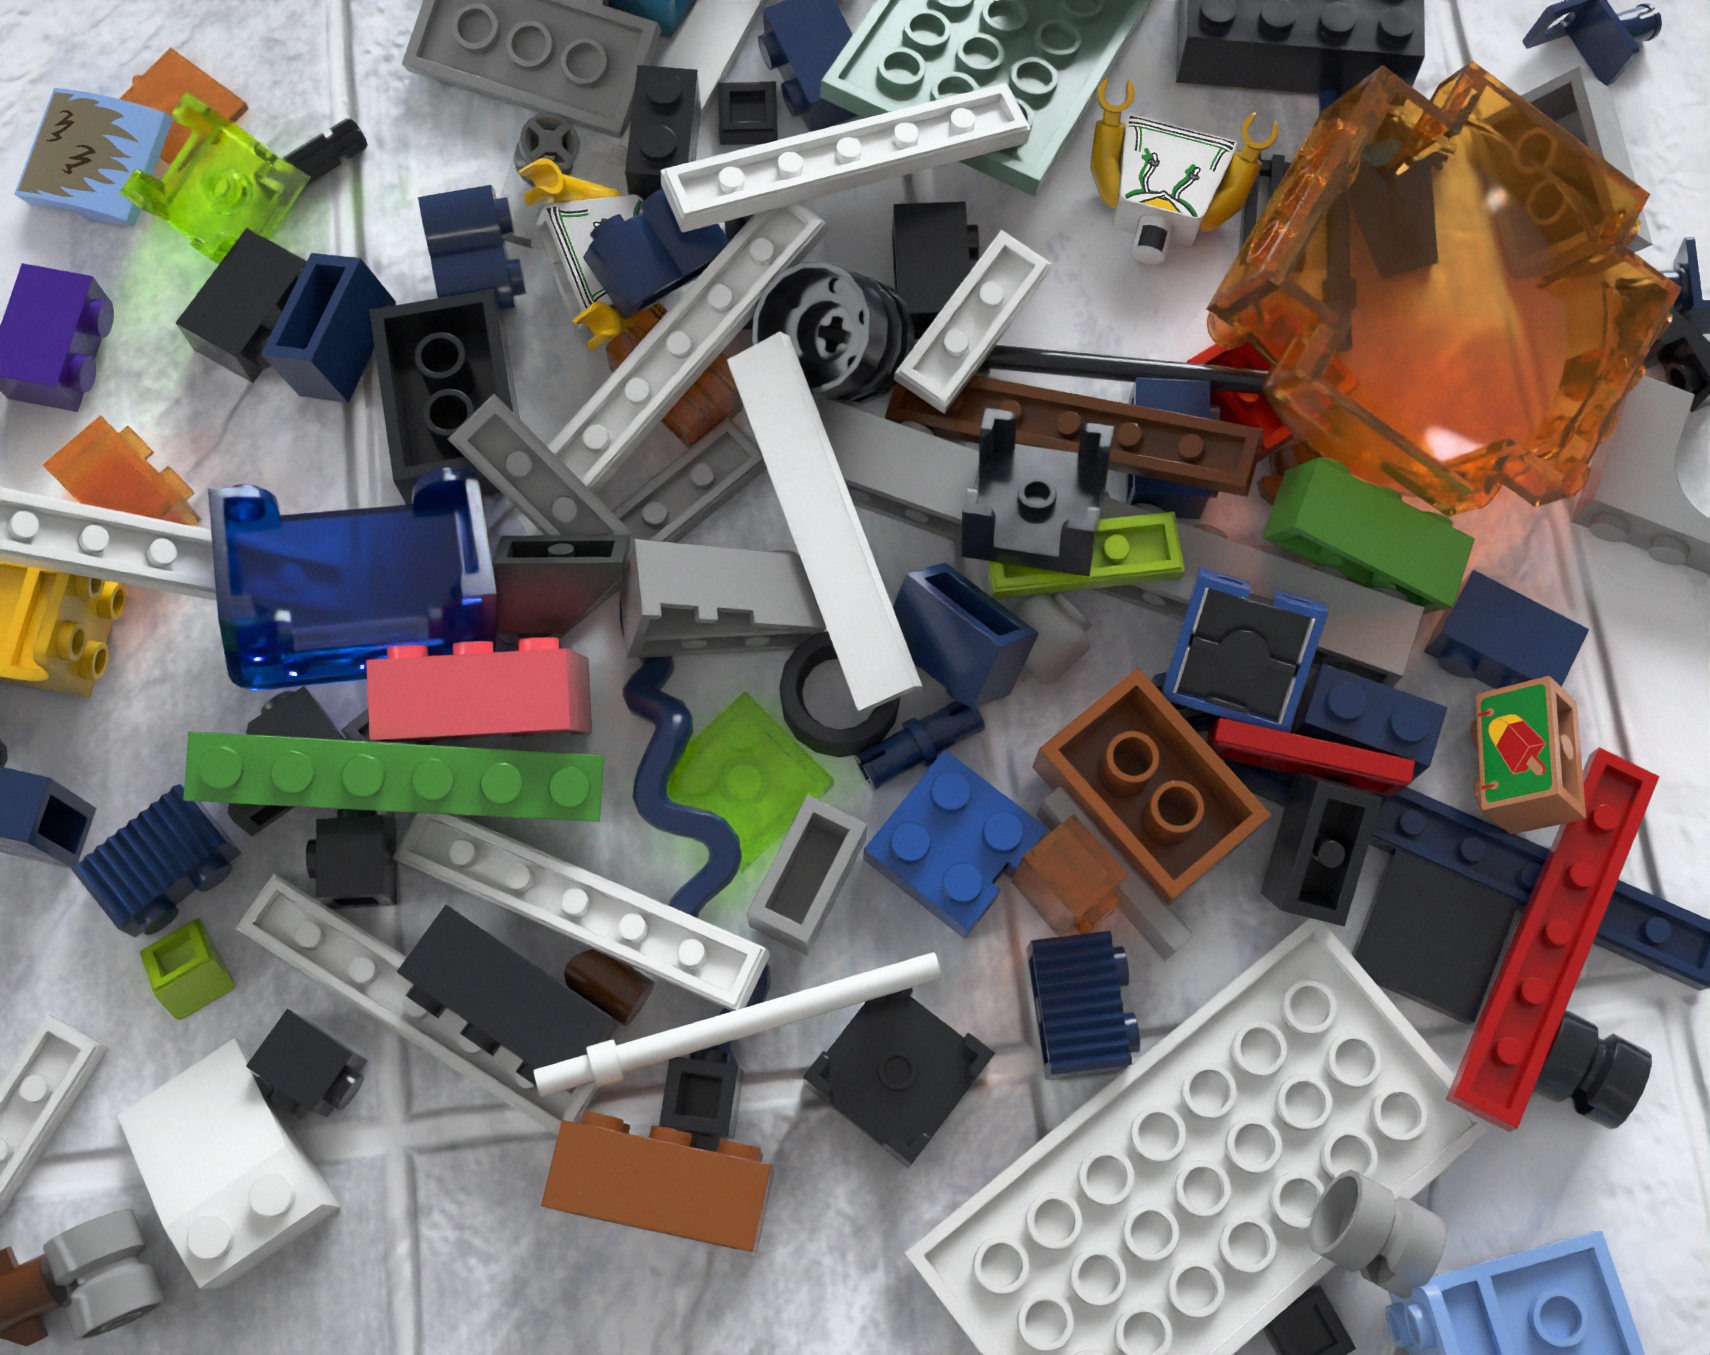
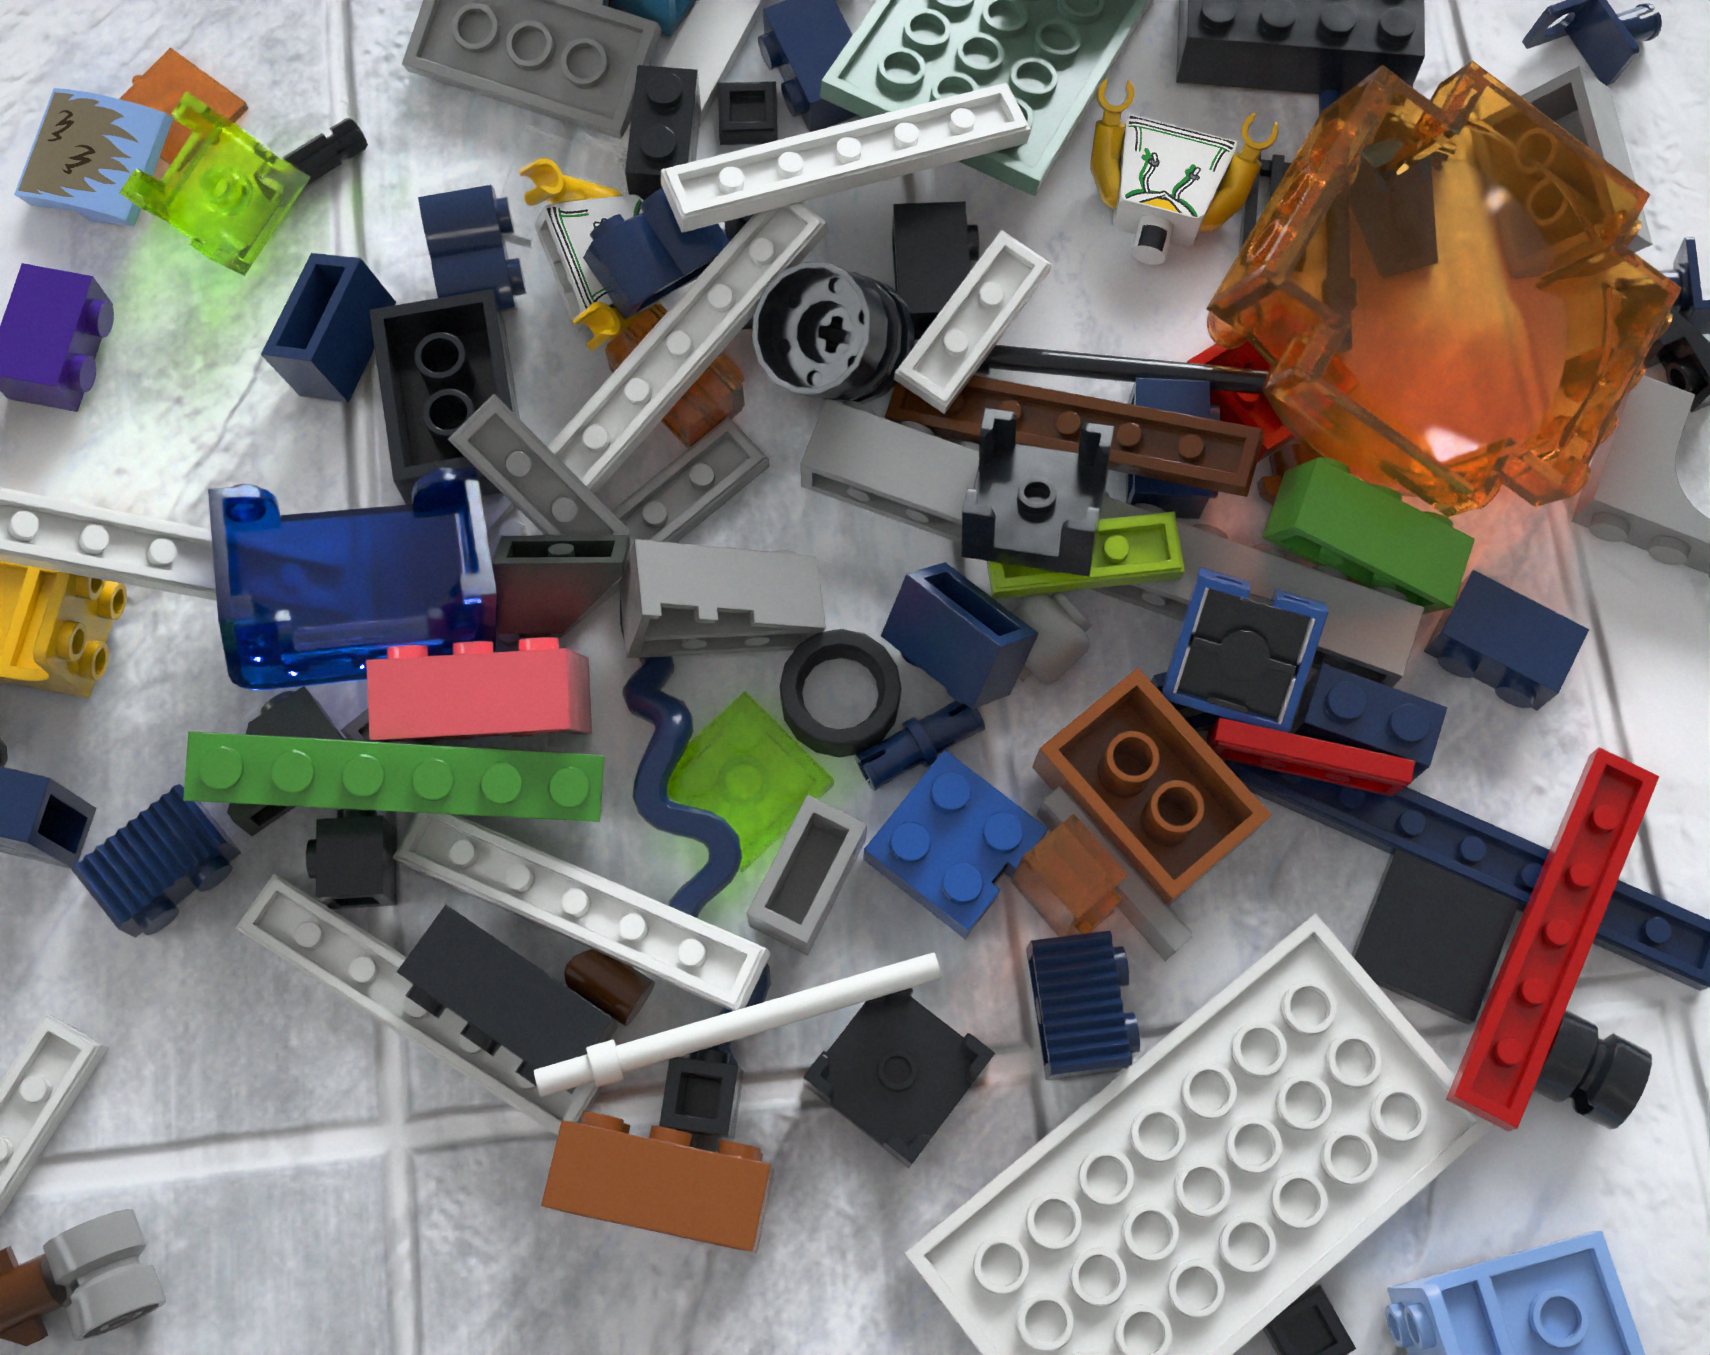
clear orange brick [43,415,201,526] -> none
white slope [117,1038,341,1289] -> none
lime slope [140,918,235,1020] -> none
black brick [176,228,307,383] -> none
black brick [246,1009,368,1119] -> none
dark grey wheel [514,113,580,187] -> none
white tile [727,332,923,711] -> none
black brick [1260,769,1382,927] -> none
light grey wheel [1309,1169,1446,1299] -> none
brick [1471,676,1586,835] -> none

